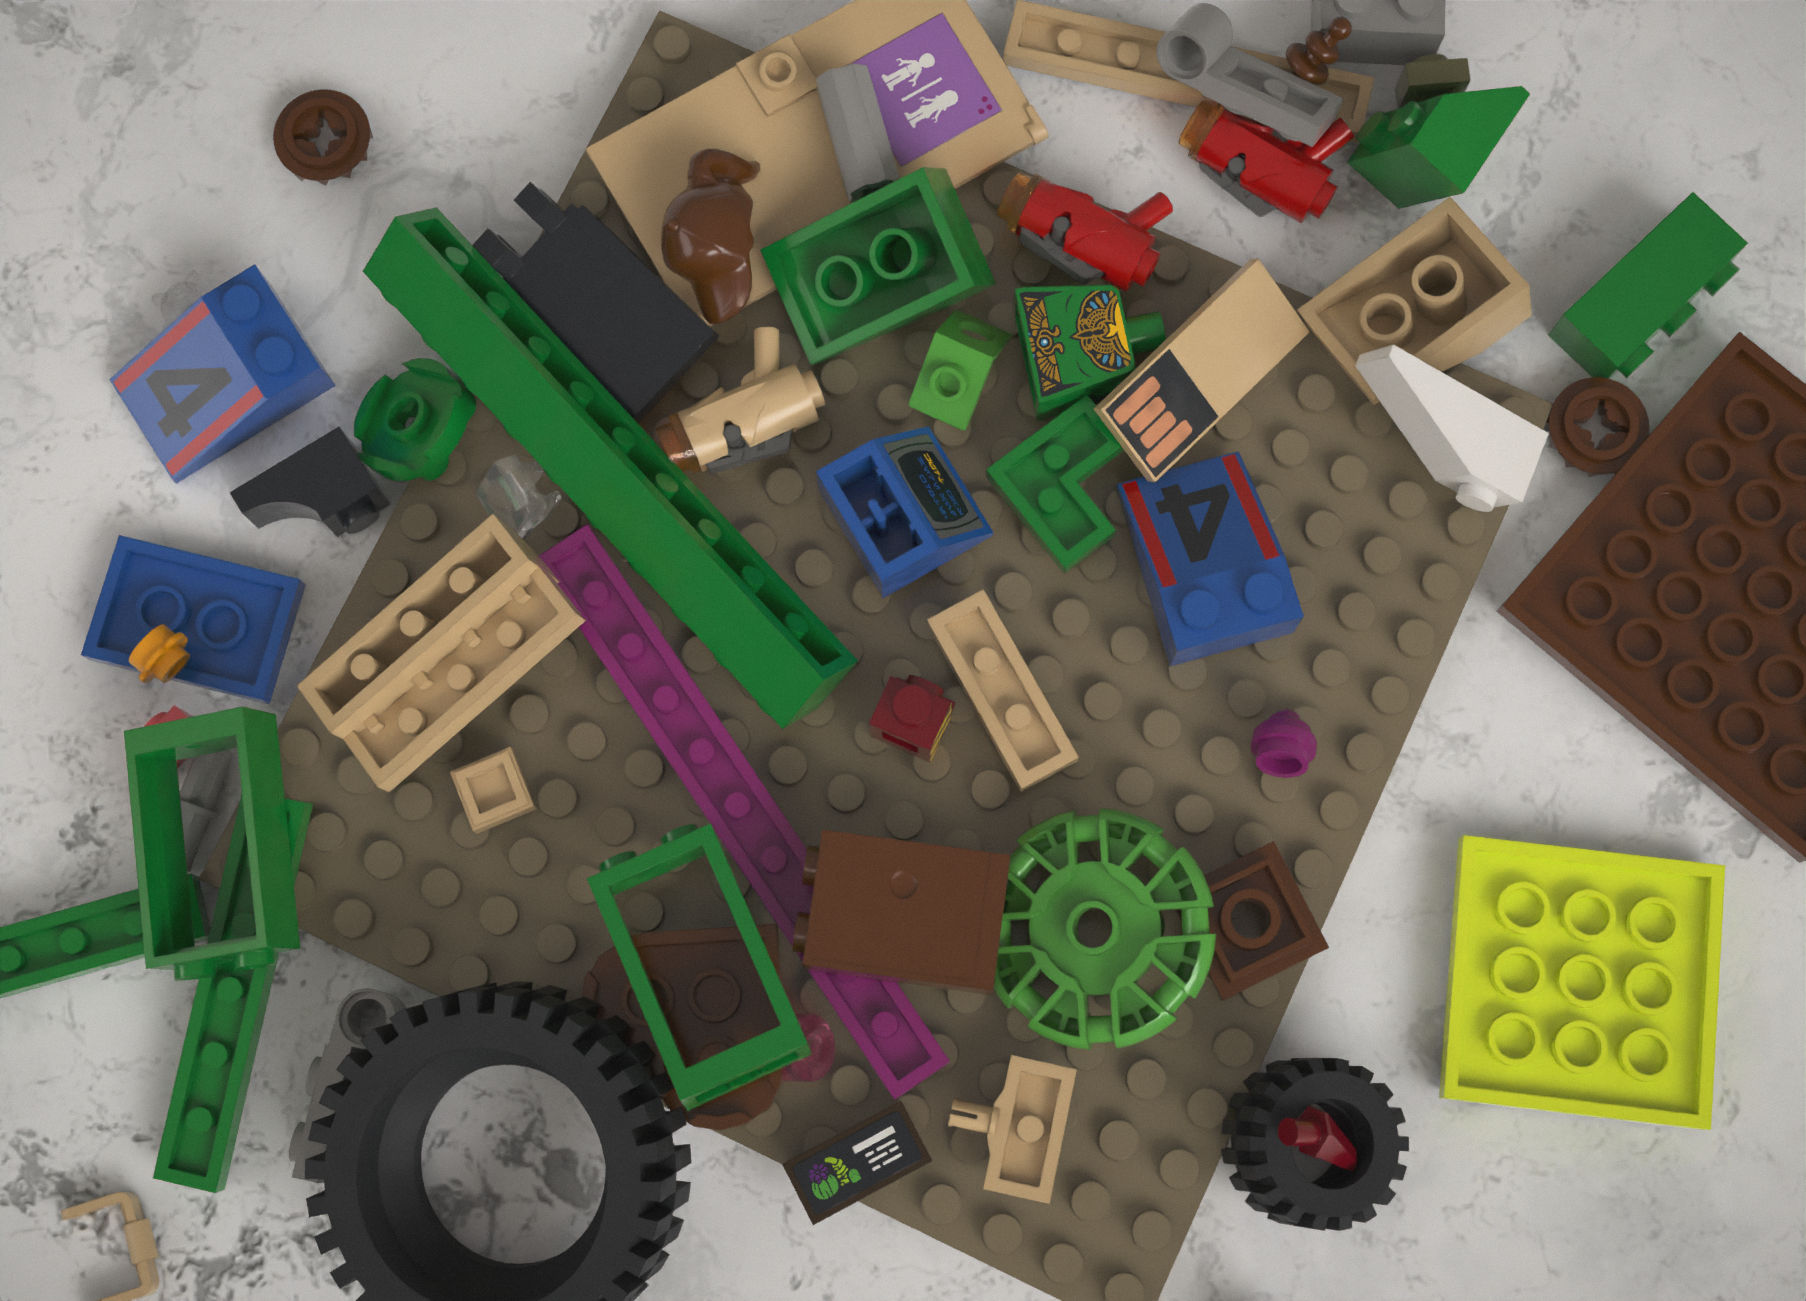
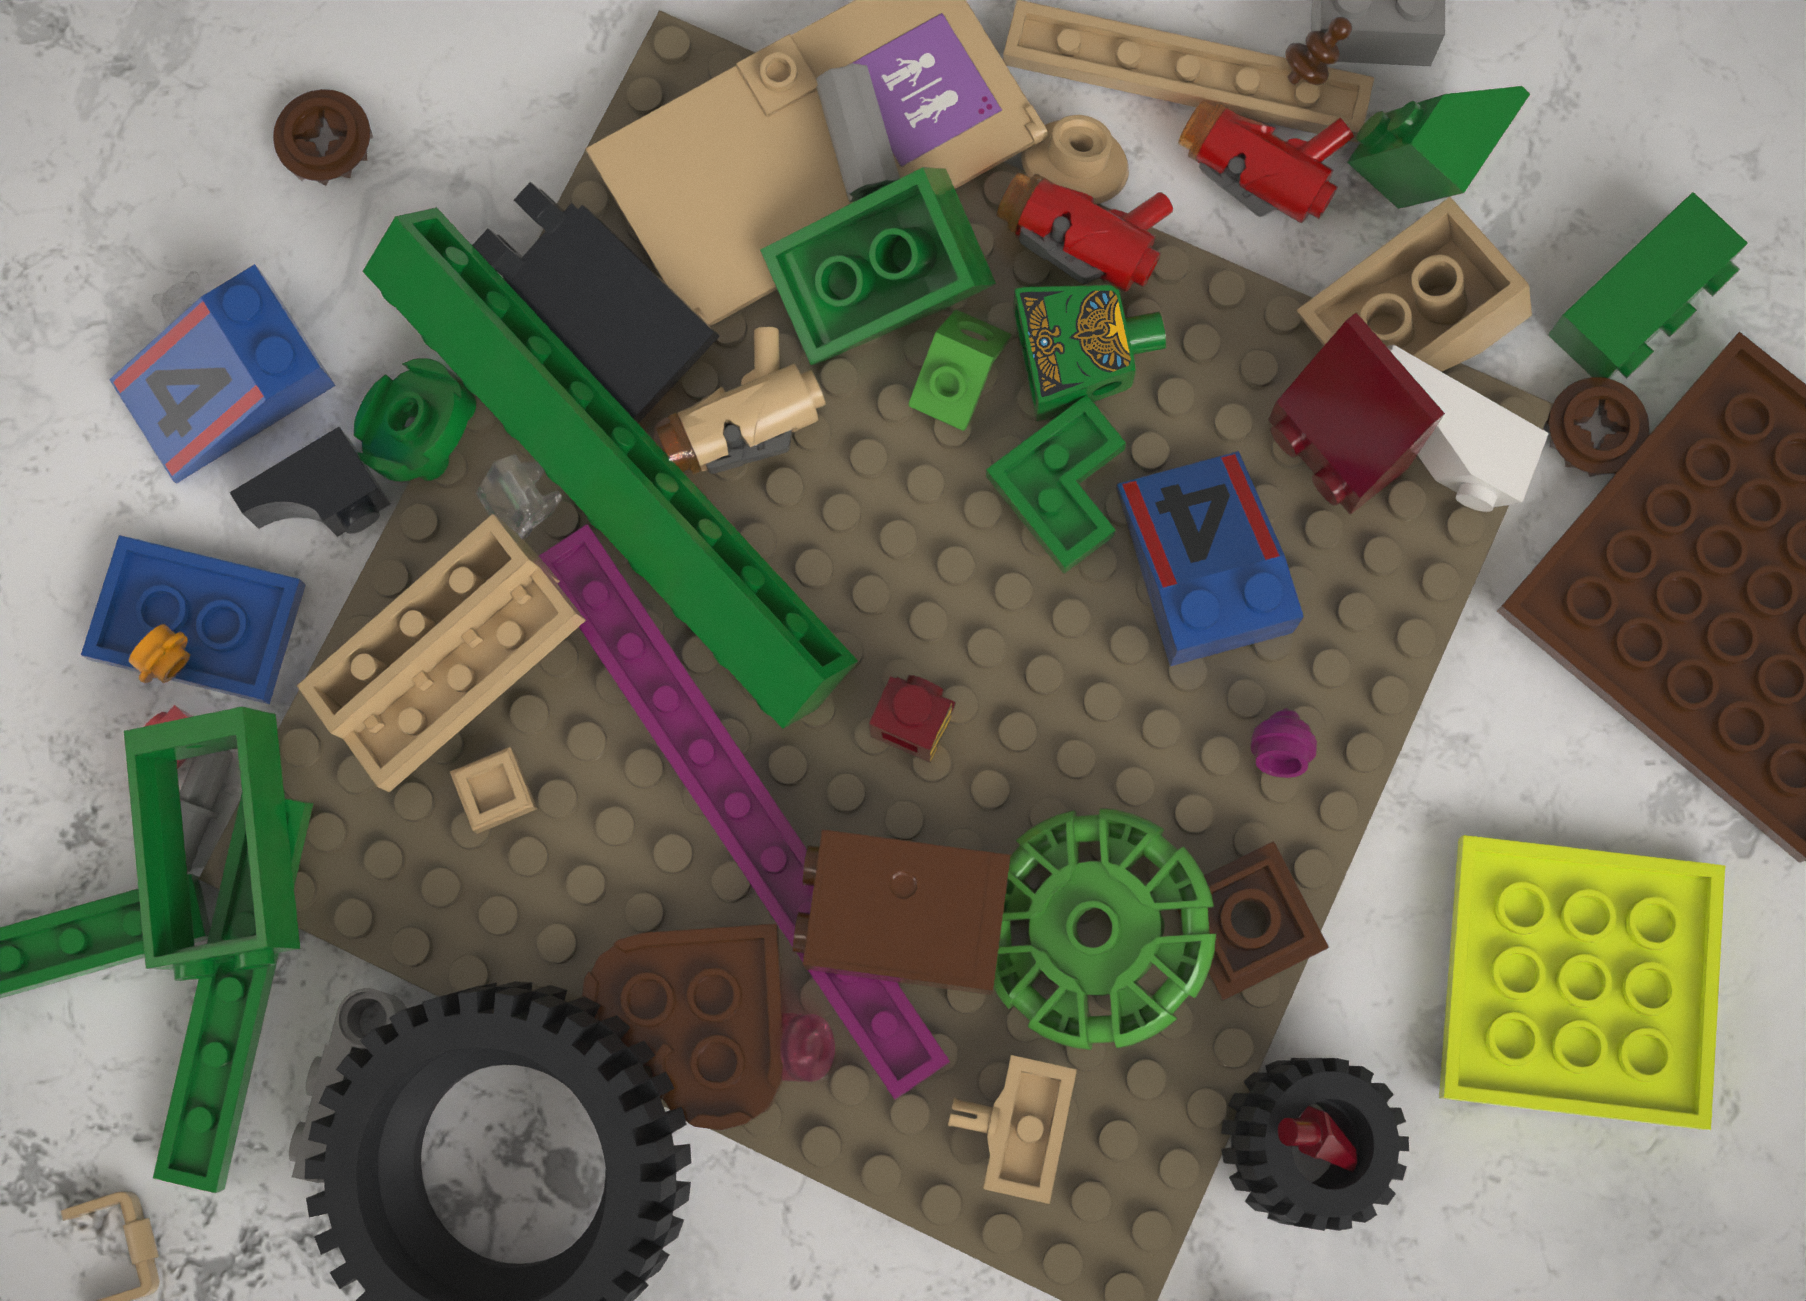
green window [586,823,812,1111] -> none
reddish brown hair [661,149,760,324] -> none
tile [782,1101,932,1225] -> none
blue slope [816,426,994,598] -> none
tan plate [927,589,1079,792] -> none
tan piece [1094,259,1310,482] -> none
light grey plate [1156,3,1343,147] -> none
olive plate [1395,54,1471,108] -> none
none -> tan piece [1021,115,1129,204]
none -> dark red slope [1268,312,1445,515]

